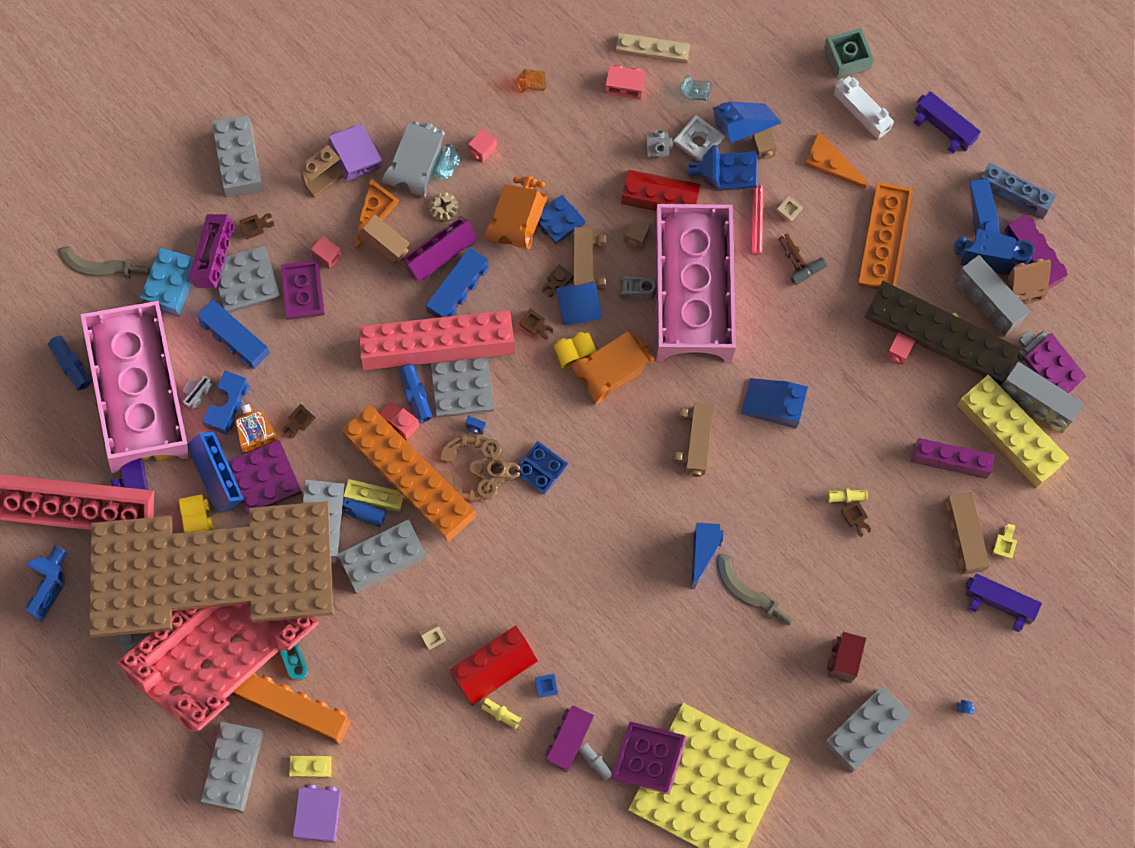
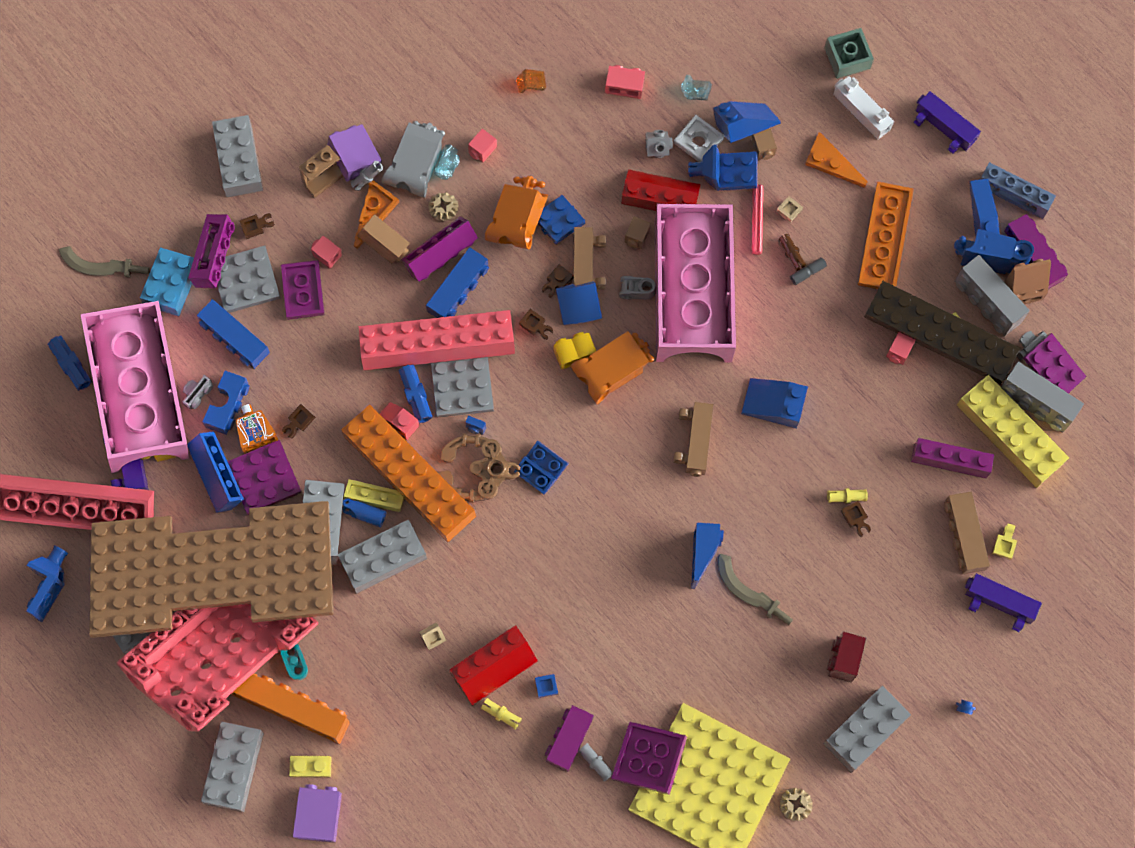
yellow brick [179,494,213,533] -> none
tan plate [616,33,690,63] -> none
none -> light grey pin [351,161,383,190]
none -> tan gear [780,788,813,821]

